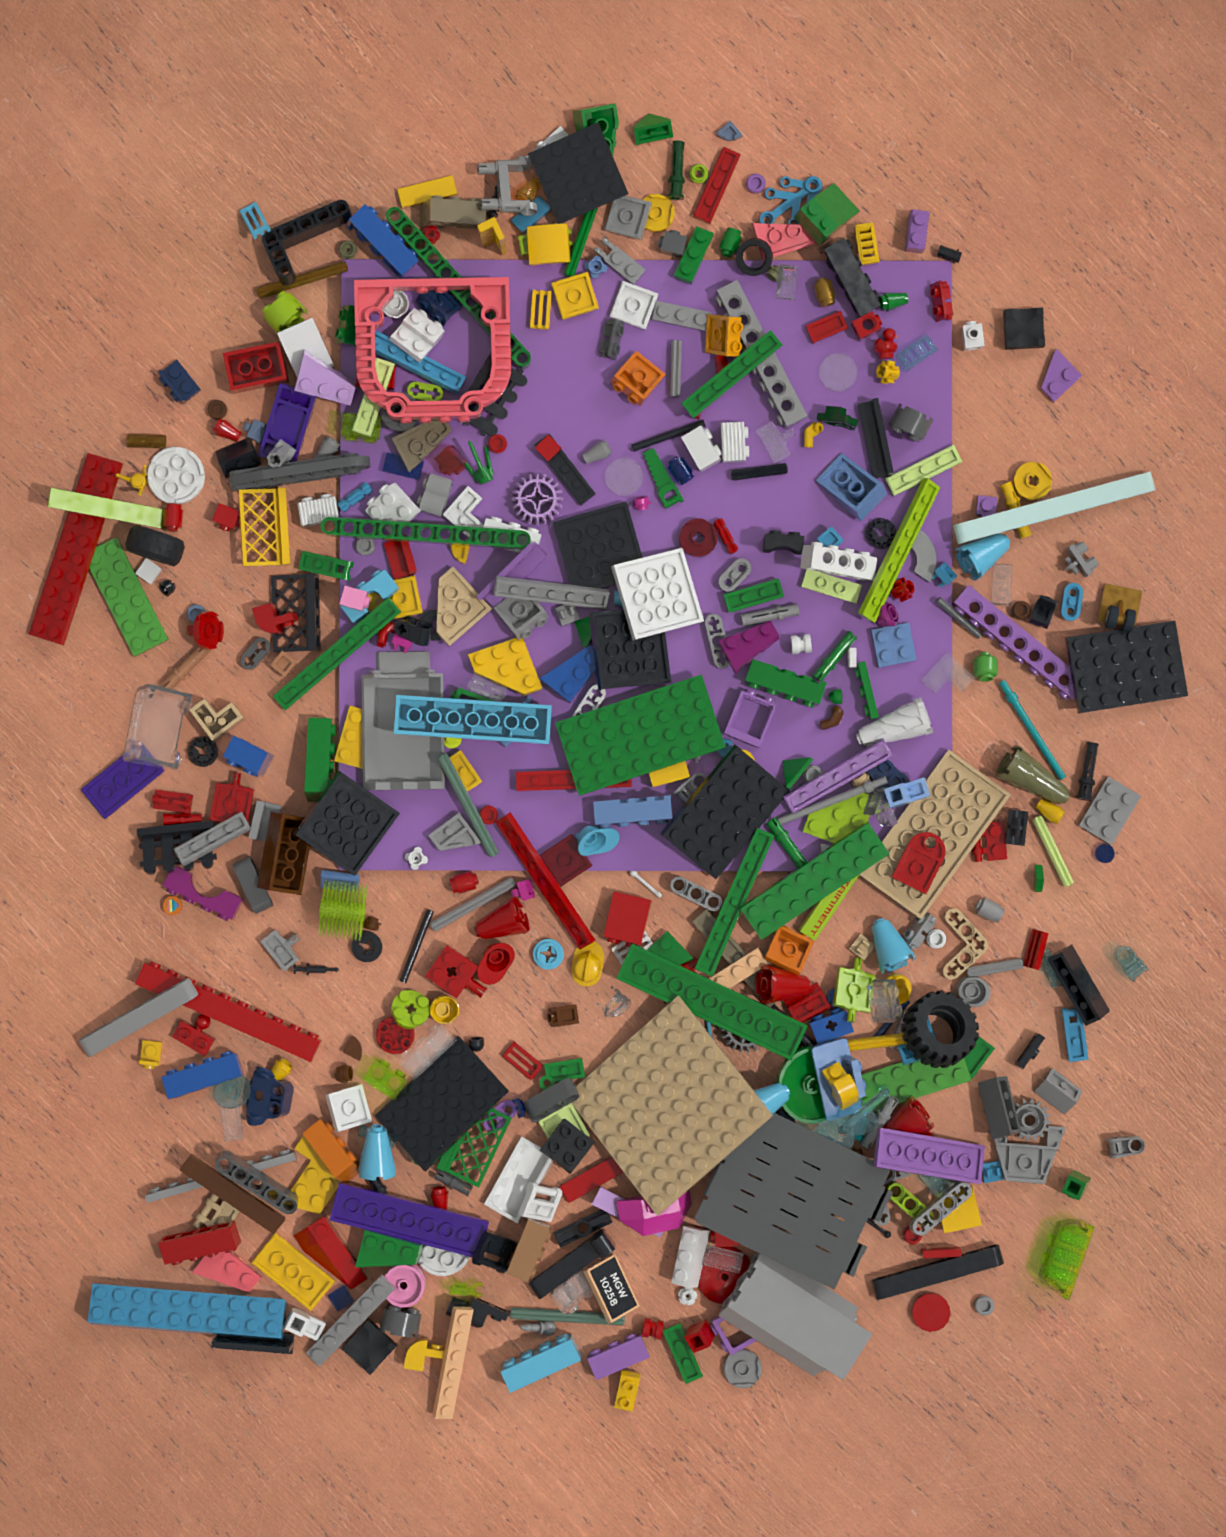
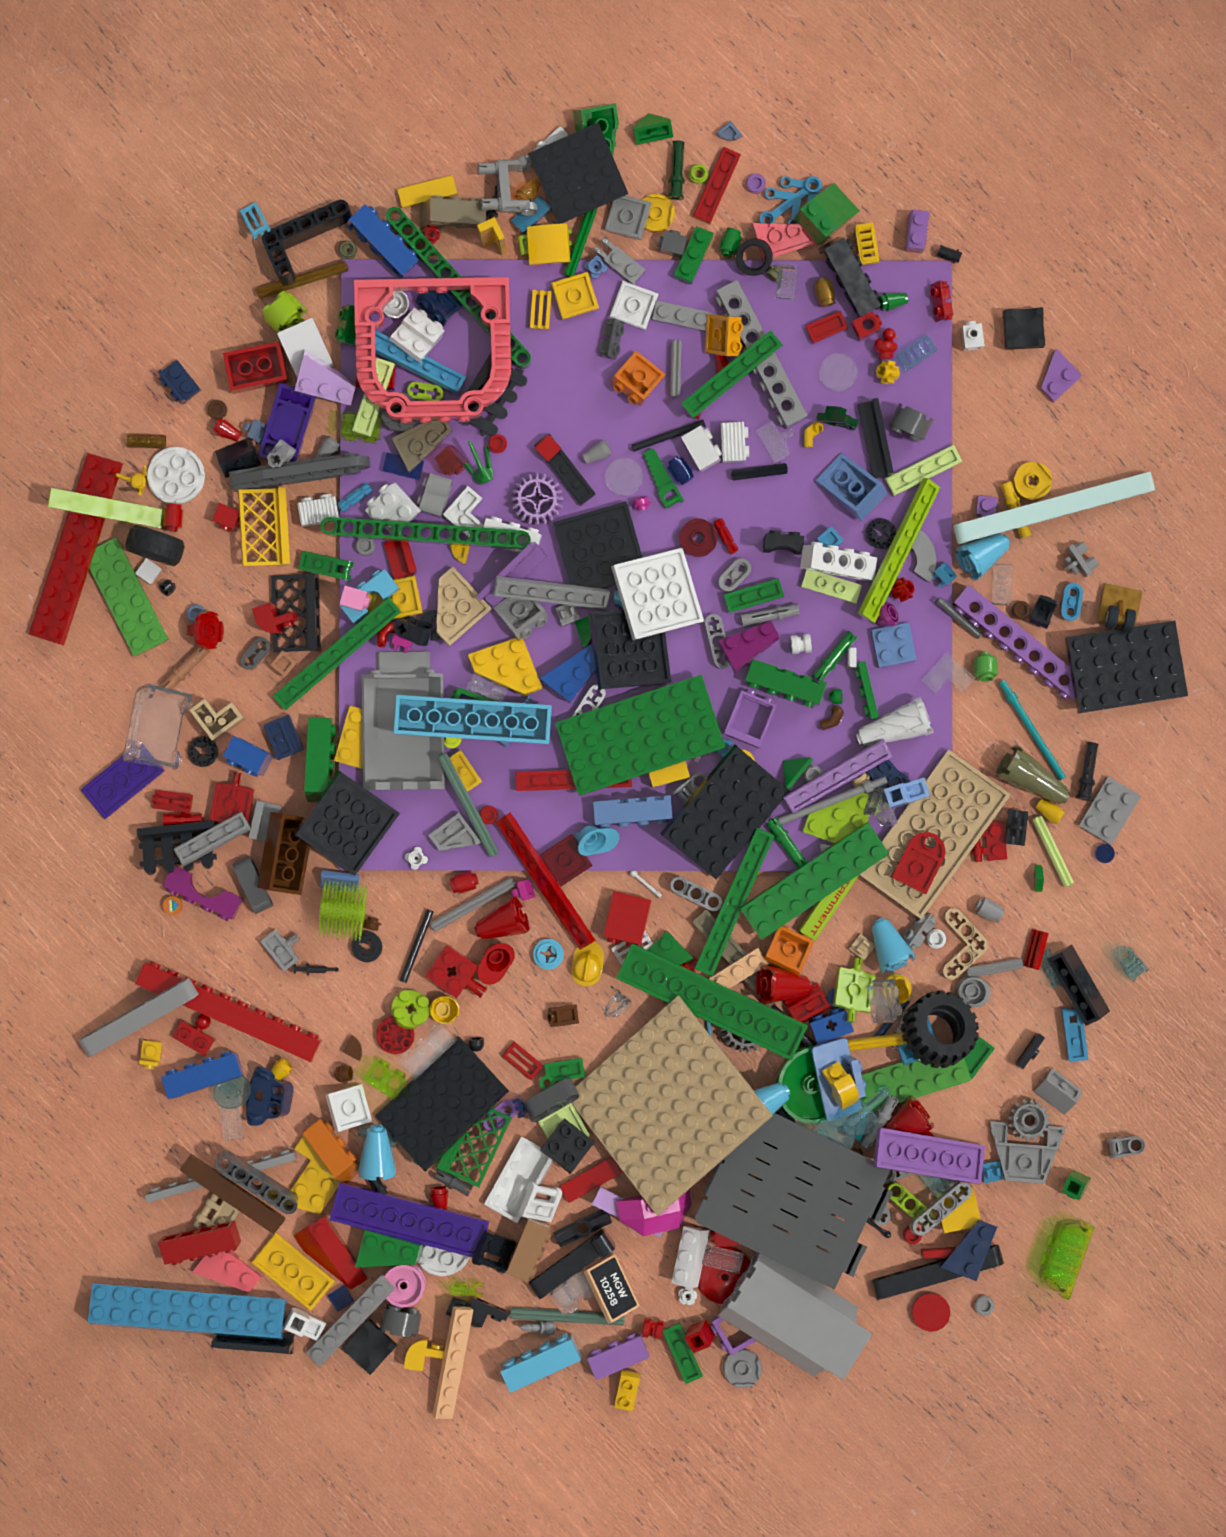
dark grey brick [978,1076,1022,1139] -> none
none -> dark blue plate [263,714,304,760]
none -> dark blue wing [939,1219,997,1281]

